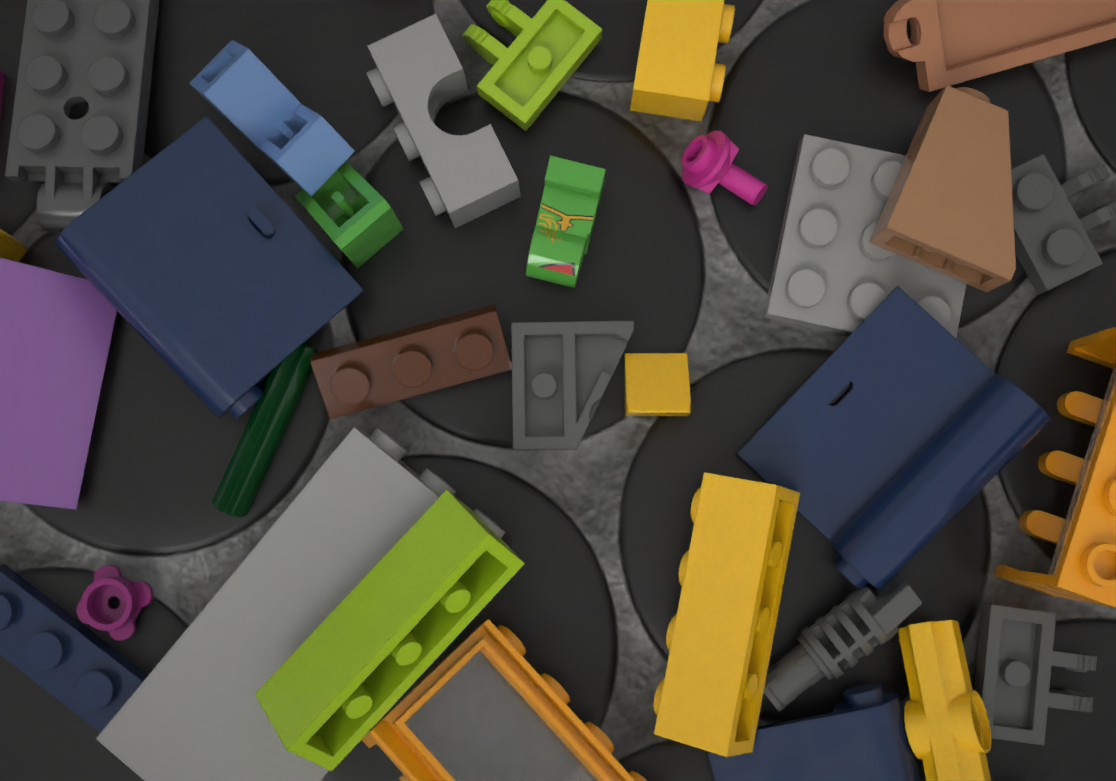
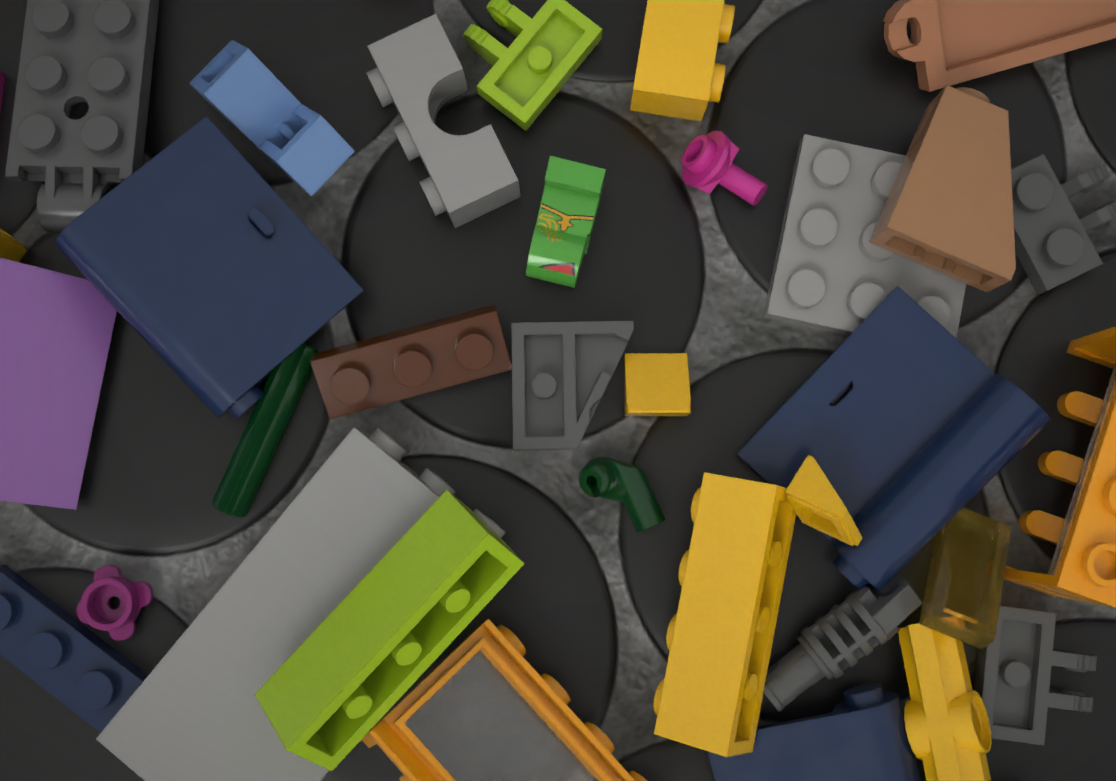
bright green slope [295,161,404,269] -> none
none -> dark green arm [579,457,666,532]
none -> yellow slope [785,455,863,546]
none -> clear yellow tile [919,508,1011,649]

